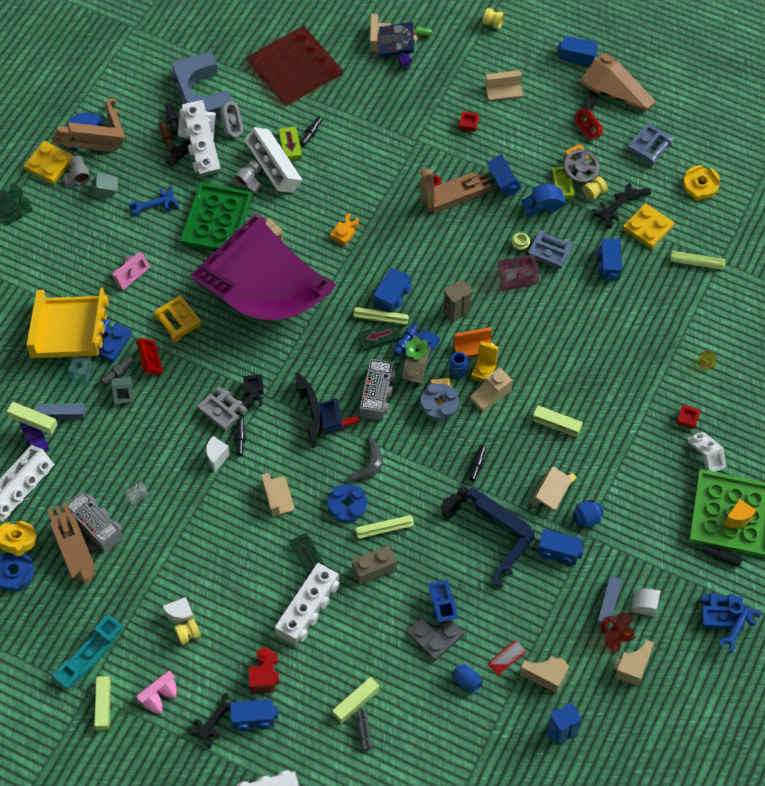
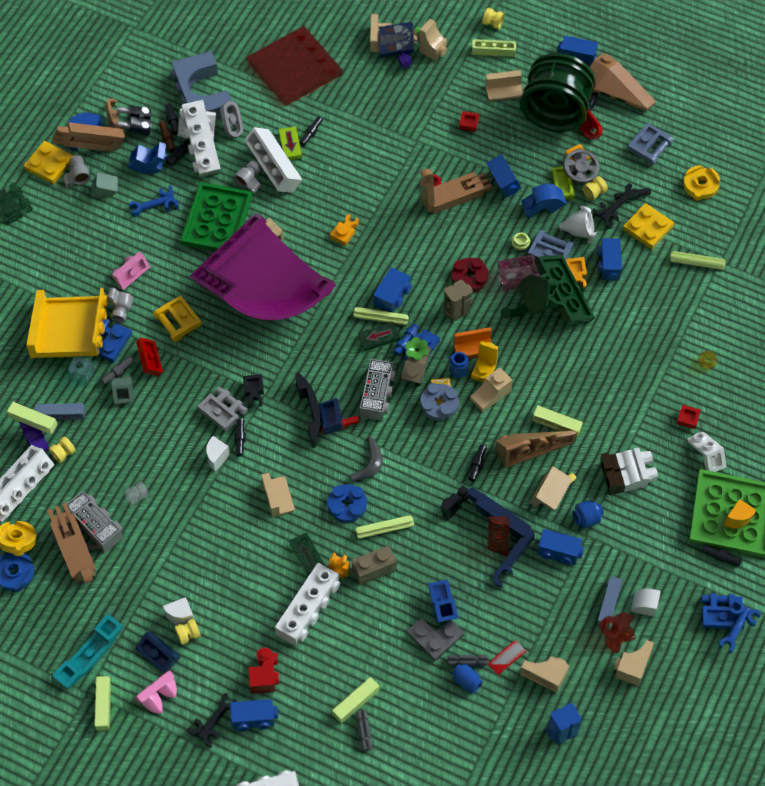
none -> light yellow wheel [48,436,76,463]
none -> light grey piece [107,288,134,323]
none -> black piece [117,105,151,136]
none -> blue brick [128,142,166,174]
none -> dark blue slope [135,632,181,674]
none -> light orange plate [328,553,350,577]
none -> tan arch [419,19,447,61]
none -> dark grey axle [448,655,488,666]
none -> dark red plate [451,258,489,293]
none -> yellowish green piece [472,39,516,57]
none -> clear red slope [488,516,510,556]
none -> medium nougat wedge [495,430,577,468]
none -> dark green plate [500,255,595,325]
none -> dark green wheel [520,53,596,132]
none -> white hat [559,205,597,243]
none -> light orange plate [566,257,587,289]
none -> white hips [600,448,658,495]

